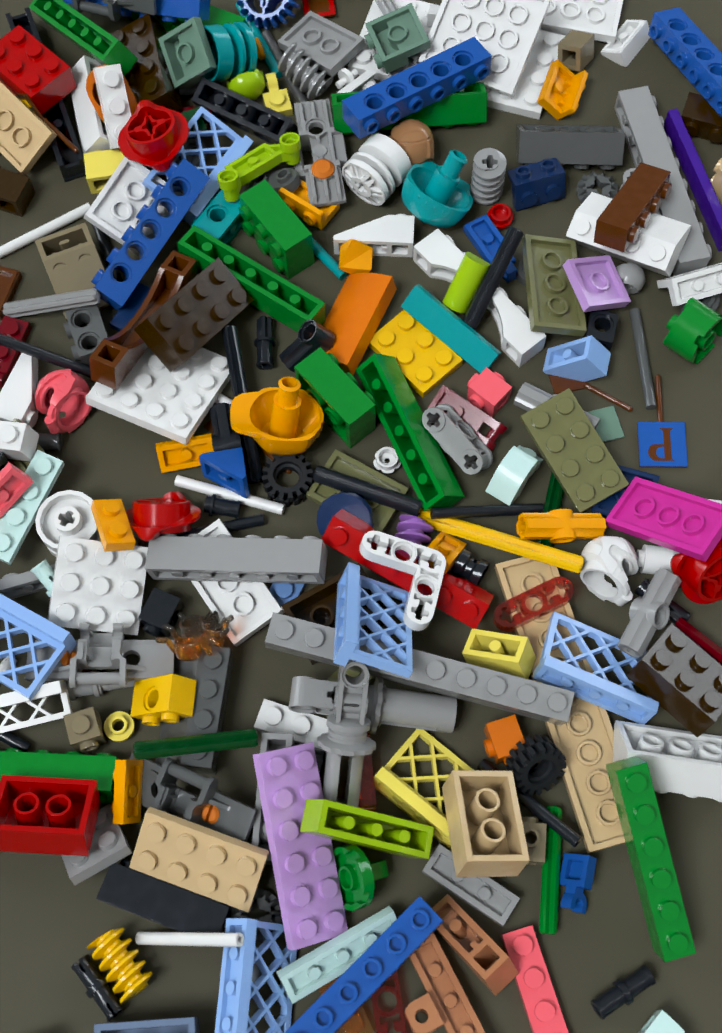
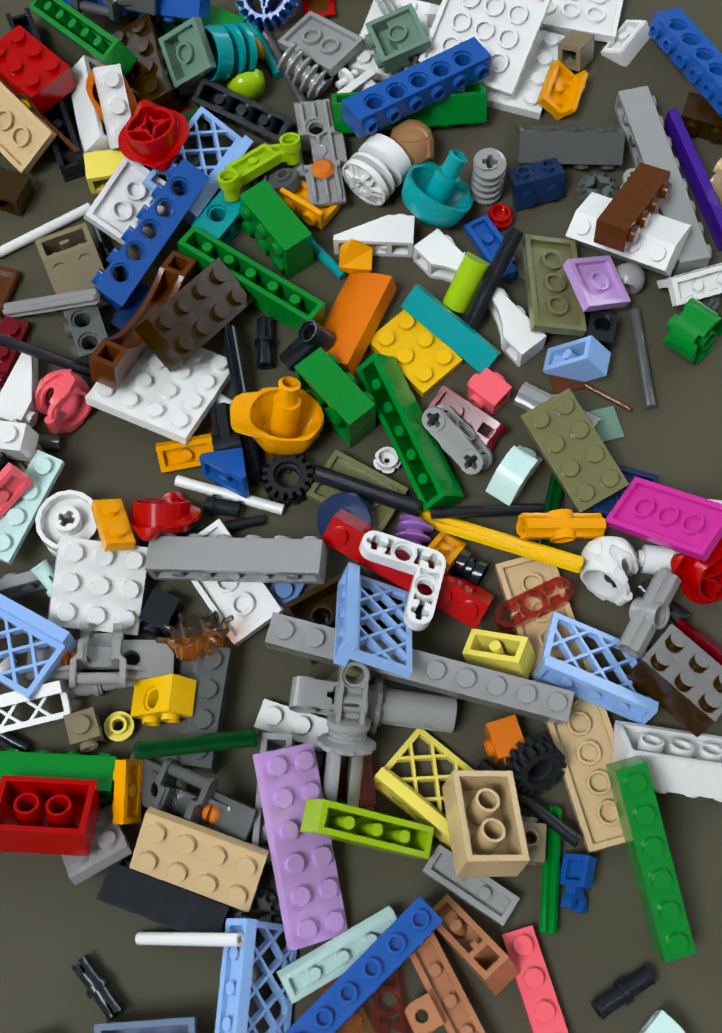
yellow piece [87,927,153,1004] -> none
light yellow plate [262,72,293,116] -> none
green tile [333,844,390,911] -> none
blue piece [637,374,688,468] -> none

